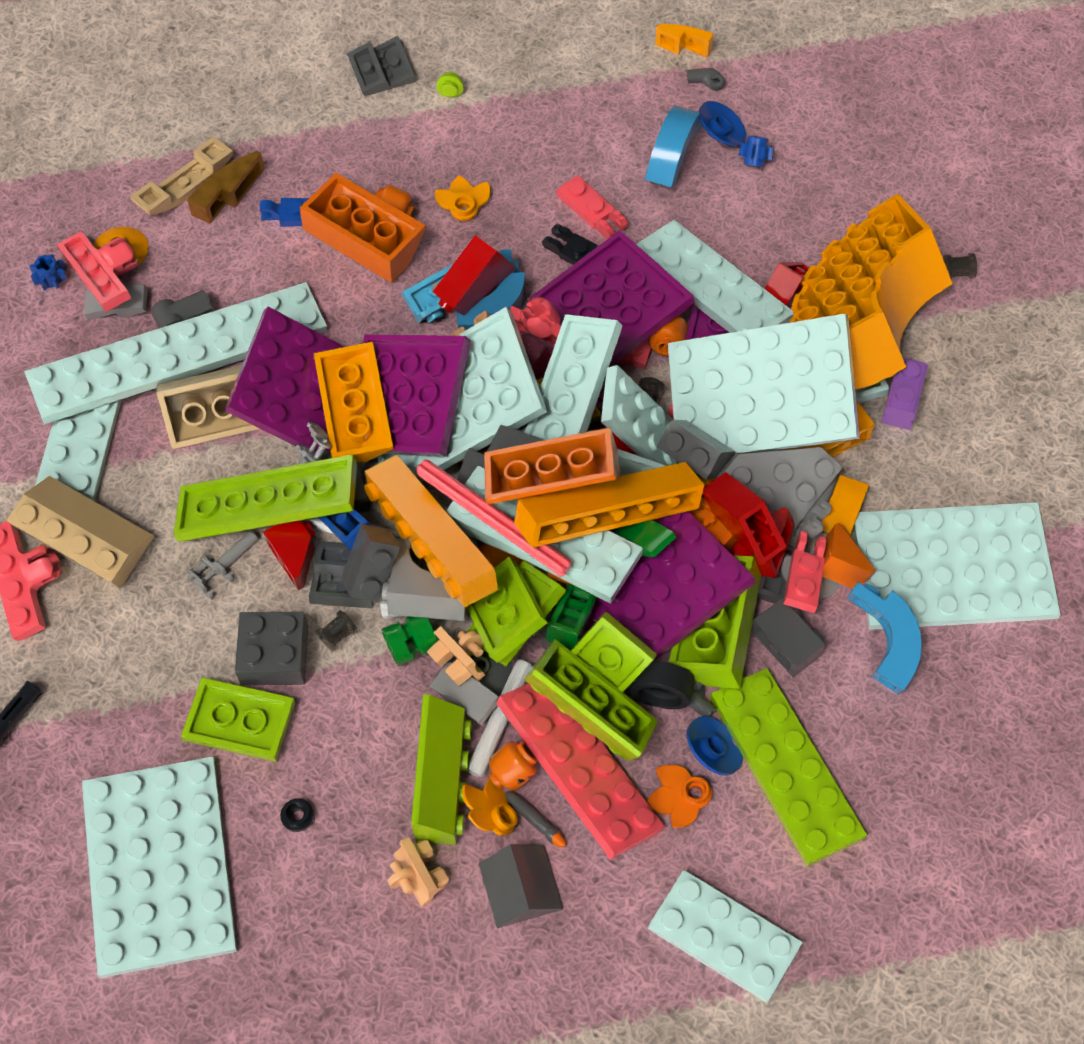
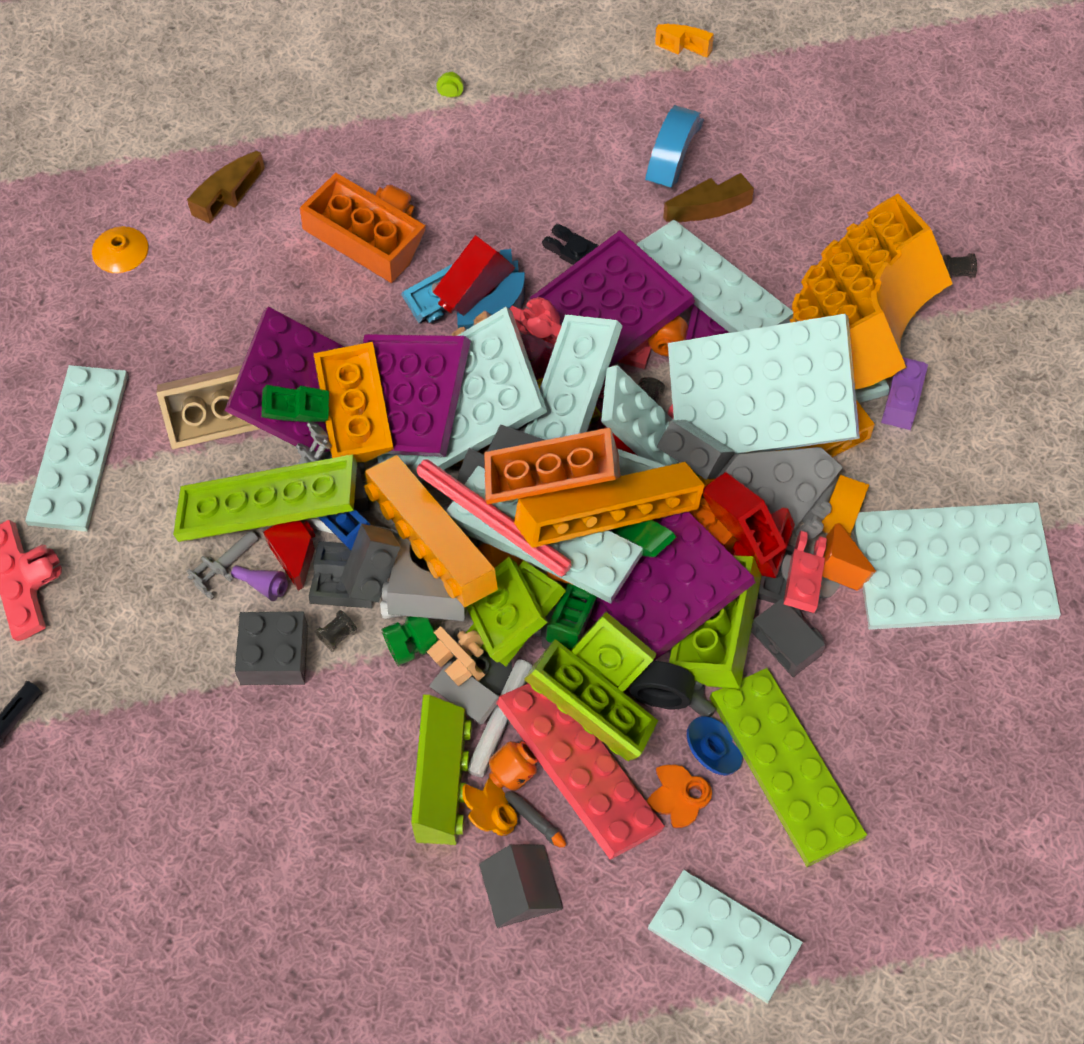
tan slope [6,476,154,588] -> none
light aqua plate [24,282,327,424] -> none
blue gear [29,254,67,291] -> none
coral plate [56,231,138,312] -> none
light aqua plate [82,756,237,978] -> none
light grey slope [84,284,147,319] -> none
tan slope [130,136,233,215] -> none
dark grey piece [151,290,213,328] -> none
lime plate [181,677,296,762] -> none
blue plate [259,198,309,227] -> none
black plate [280,798,314,832] -> none
dark grey slope [347,36,418,96] -> none
light nougat hips [387,837,449,907] -> none
light orange plate [435,175,491,221] -> none
coral hinge [557,175,628,239] -> none
dark grey arm [687,68,725,91] -> none
blue dish [698,101,746,146] -> none
blue gear [738,135,774,167] -> none
slope [764,262,810,308] -> none
dark azure arch [846,582,922,694] -> none
none -> medium lavender cone [231,565,288,601]
none -> green slope [261,385,329,422]
none -> pearl gold slope [663,173,754,222]

